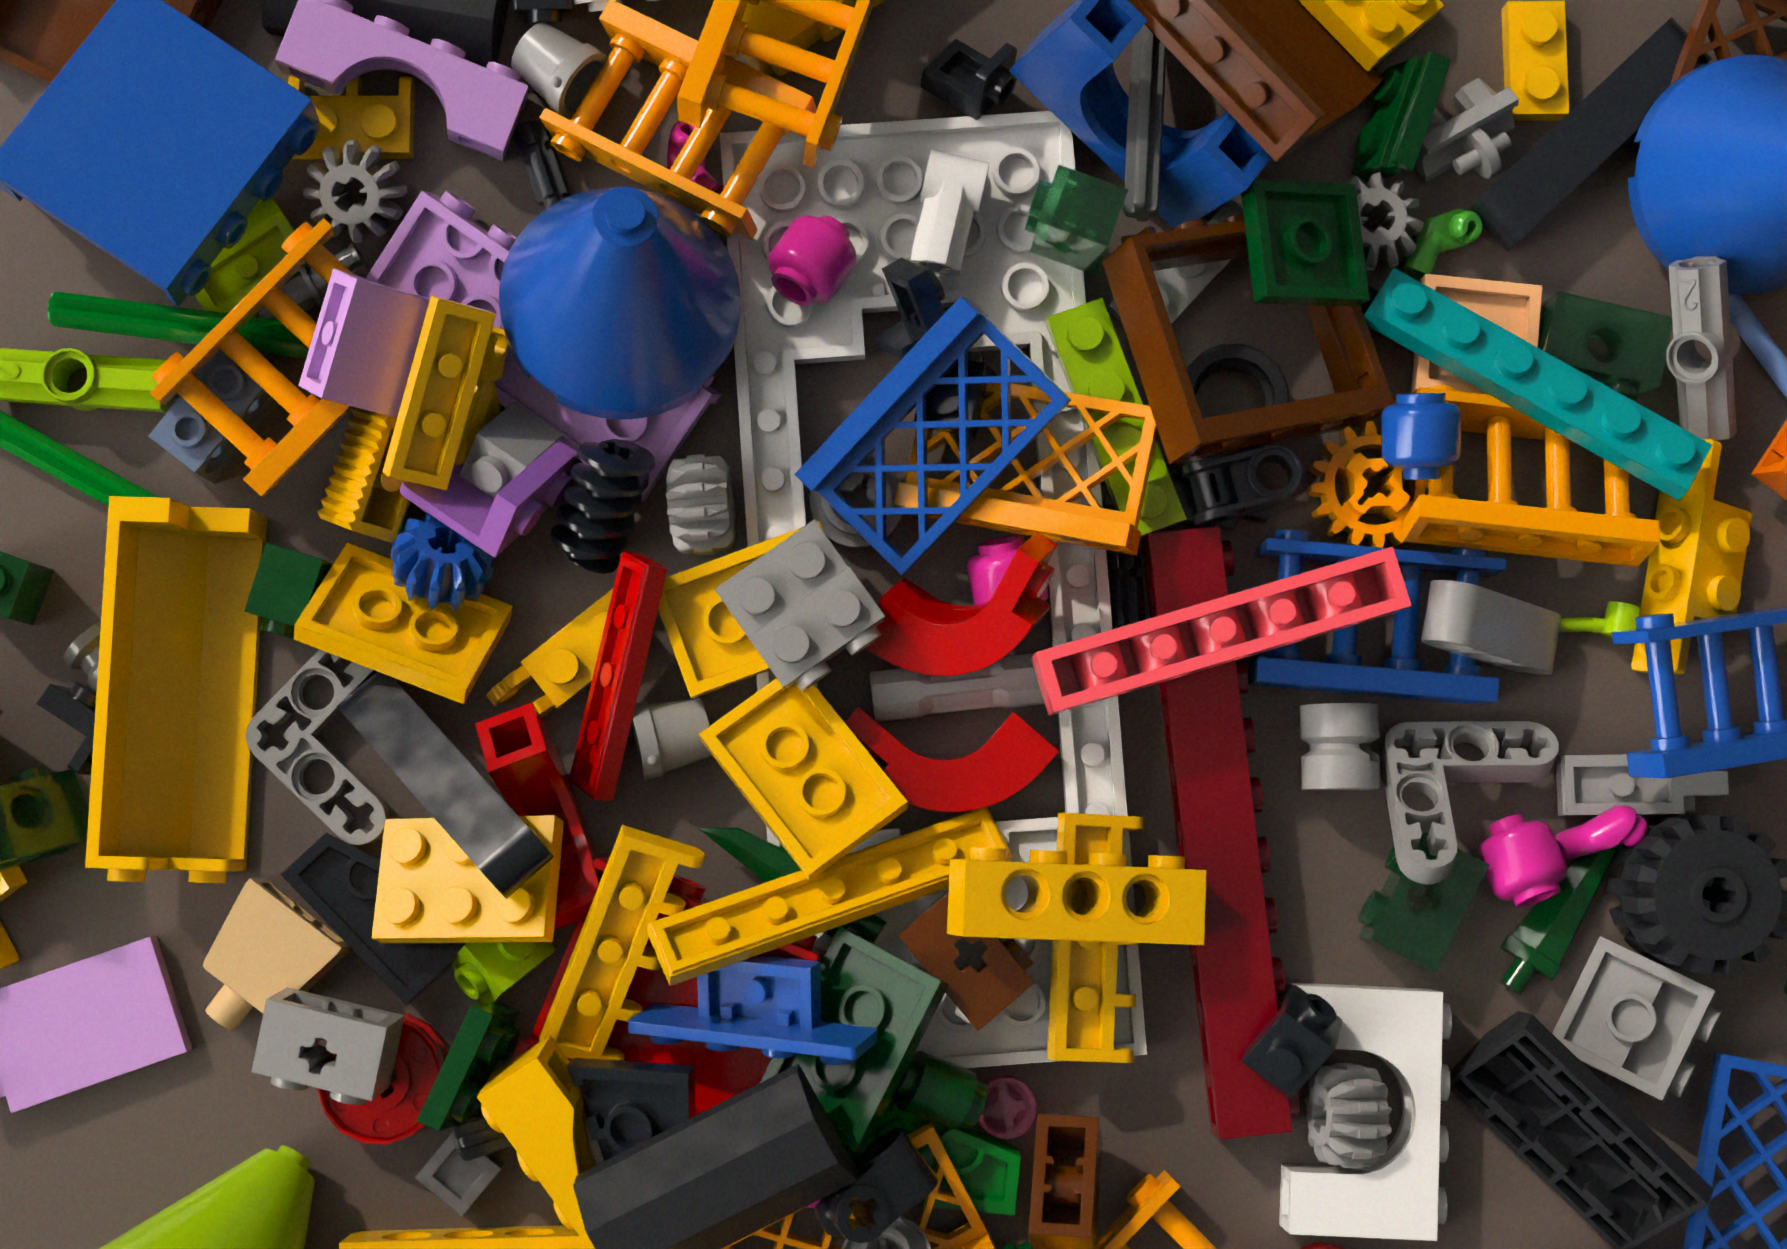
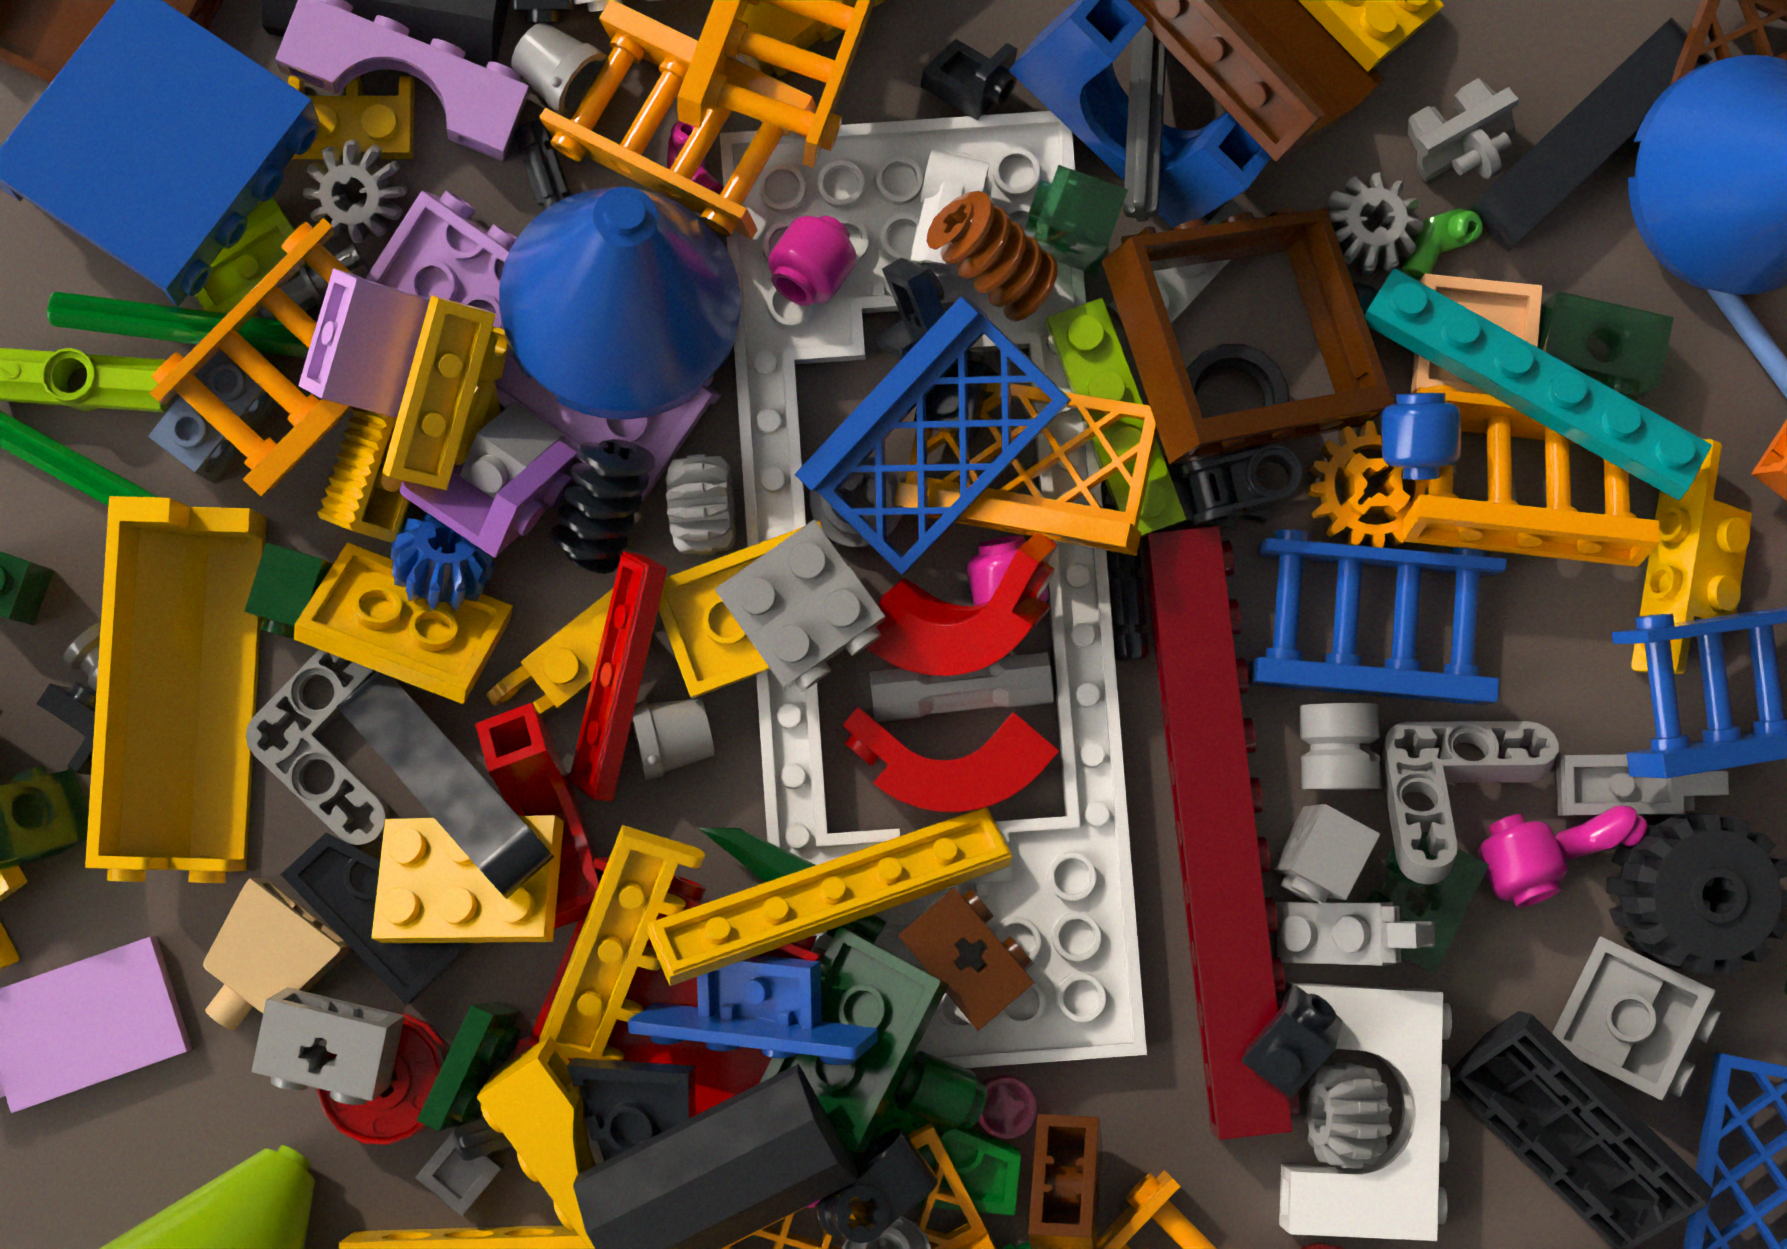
lime bracket [451,942,557,1003] -> none
yellow plate [699,678,908,881] -> none
yellow brick [947,847,1206,945] -> none
coral brick [1031,546,1412,716] -> none
yellow hinge [1047,812,1143,1063] -> none
dark green plate [1241,178,1370,307] -> none
dark green plate [1351,51,1451,182] -> none
light grey beam [1421,580,1562,675] -> none
dark green bar [1500,842,1621,995] -> none
yellow plate [1501,1,1569,121] -> none
lime hand [1559,601,1640,638] -> none
light grey piece [1666,256,1740,441] -> none
none -> dark orange piece [926,191,1058,322]
none -> light grey brick [1271,804,1380,904]
none -> light grey hinge [1276,902,1435,966]

